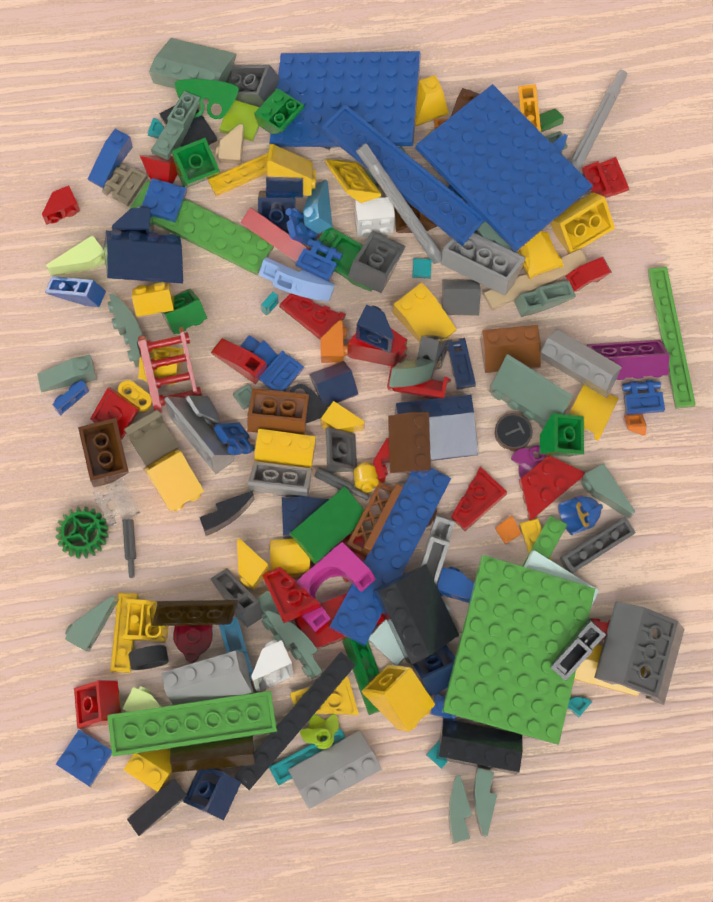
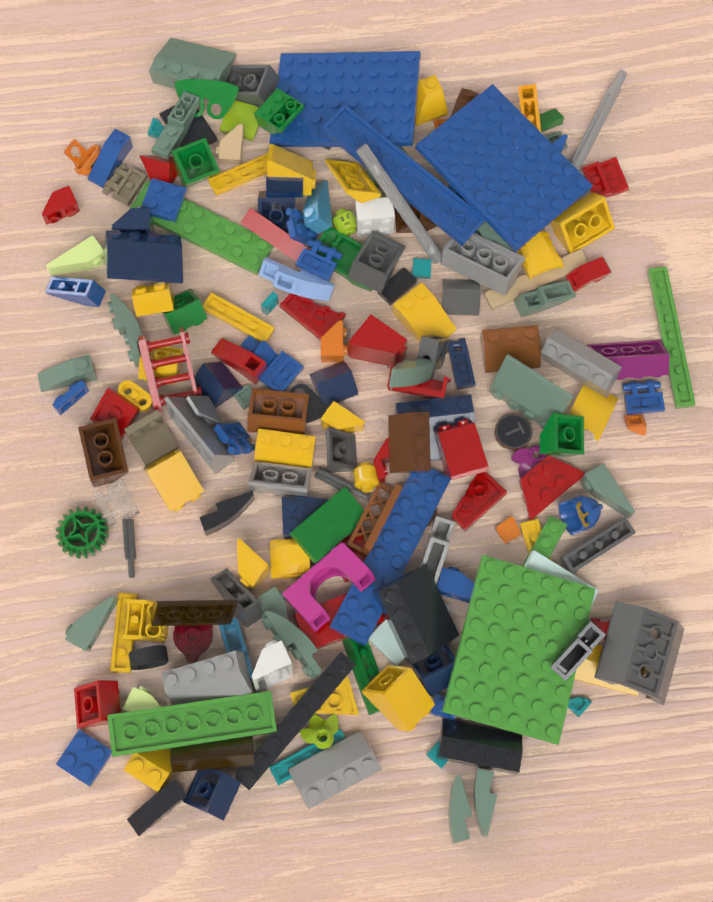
red wing [262,567,321,623] -> none
dark blue slope [356,304,394,354] -> none
none -> orange bracket [64,139,101,176]
none -> dark blue slope [194,361,243,408]
none -> yellow plate [202,292,275,343]
none -> lime head [332,208,357,236]
none -> black tile [377,268,417,305]
none -> red slope [434,419,490,480]

